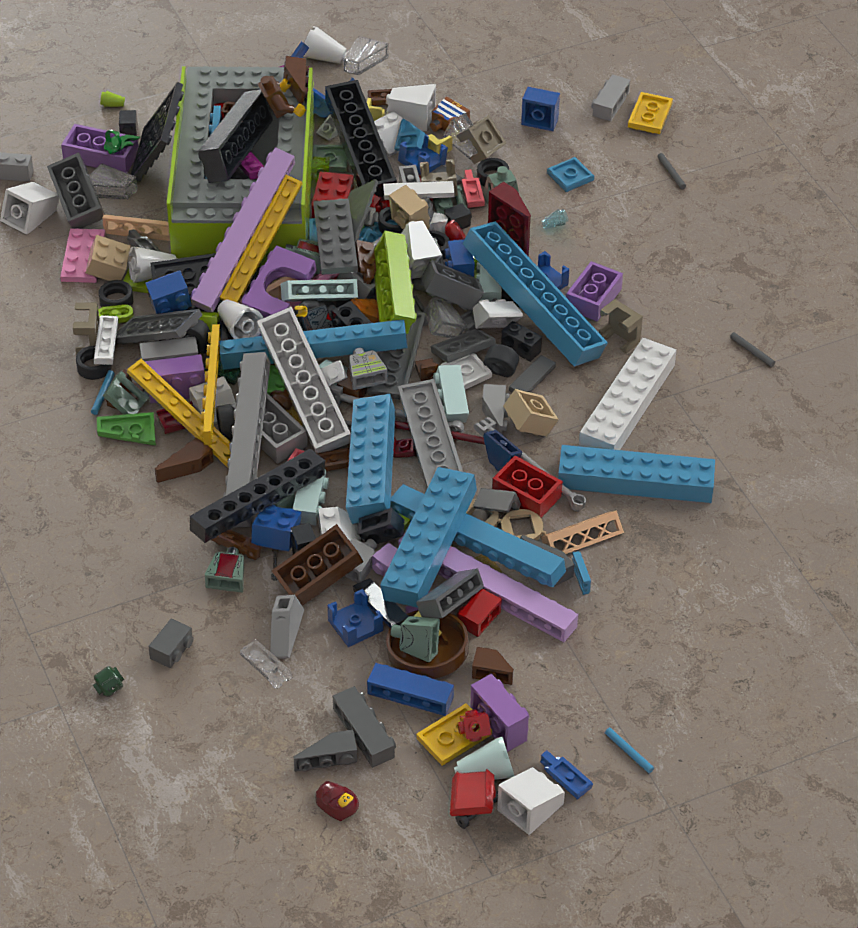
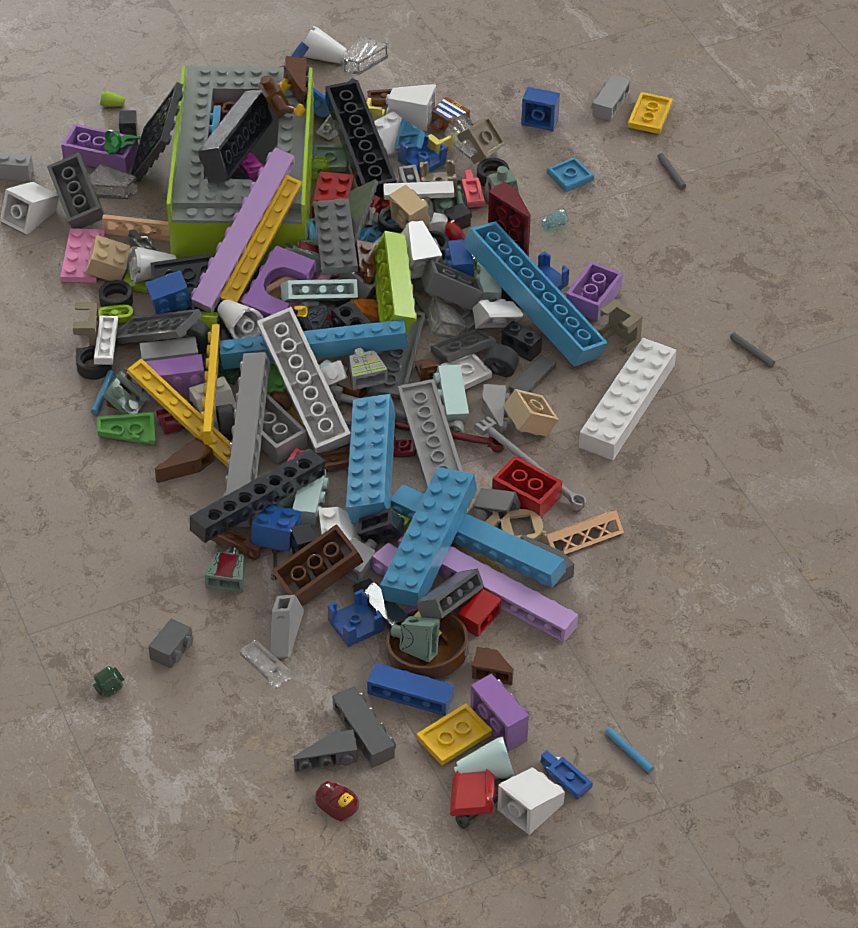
red brick [457,710,491,742] -> none
dark blue slope [483,430,523,472] -> none
dark azure brick [558,445,715,503] -> none
dark azure tile [572,551,591,595] -> none

